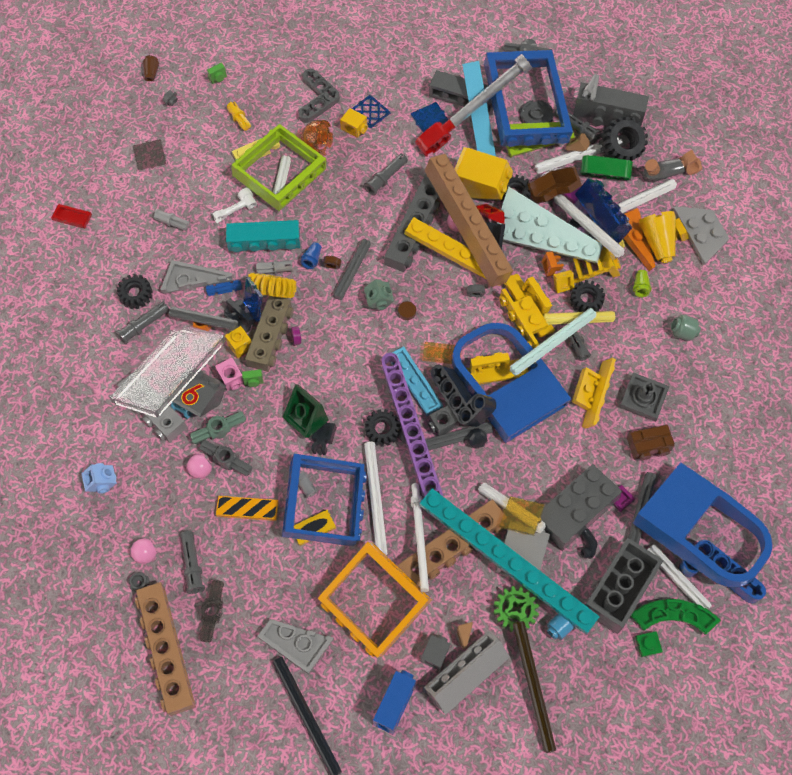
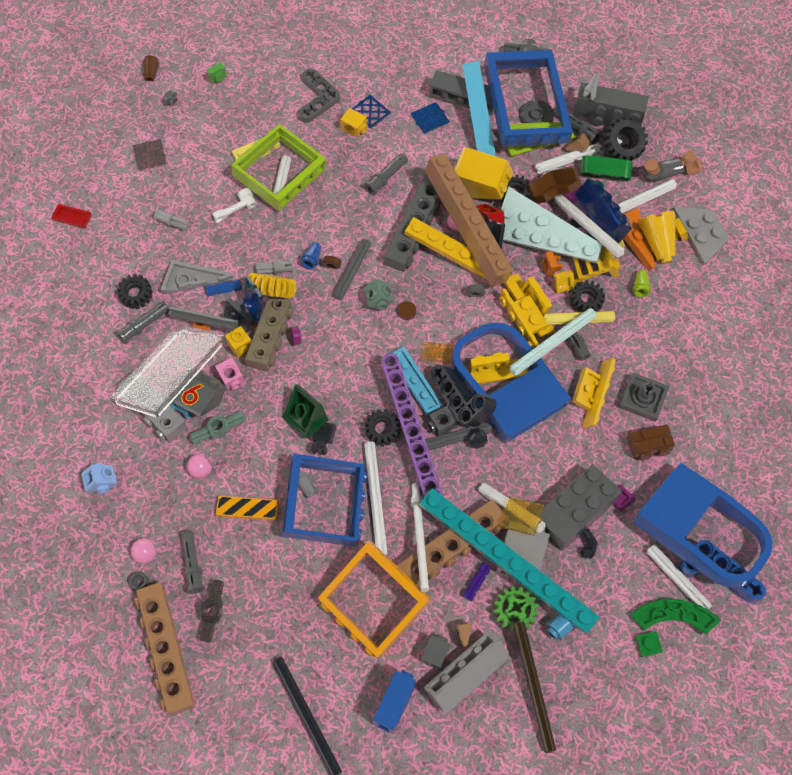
dark grey axle [199,440,253,476] -> none
teal brick [226,220,301,252] -> none
yellow axle [227,101,251,131] -> none
bright green plate [242,369,264,387] -> none
light grey wing [258,619,334,674] -> none
yellow tile [293,510,336,546] -> none
clear orange cylinder [301,120,333,155] -> none
piece [415,54,532,157] -> none
dark grey brick [585,537,664,634] -> none
dark grey axle [628,472,656,544] -> none
sand green head [671,314,701,341] -> none
none -> dark purple axle [463,563,491,601]

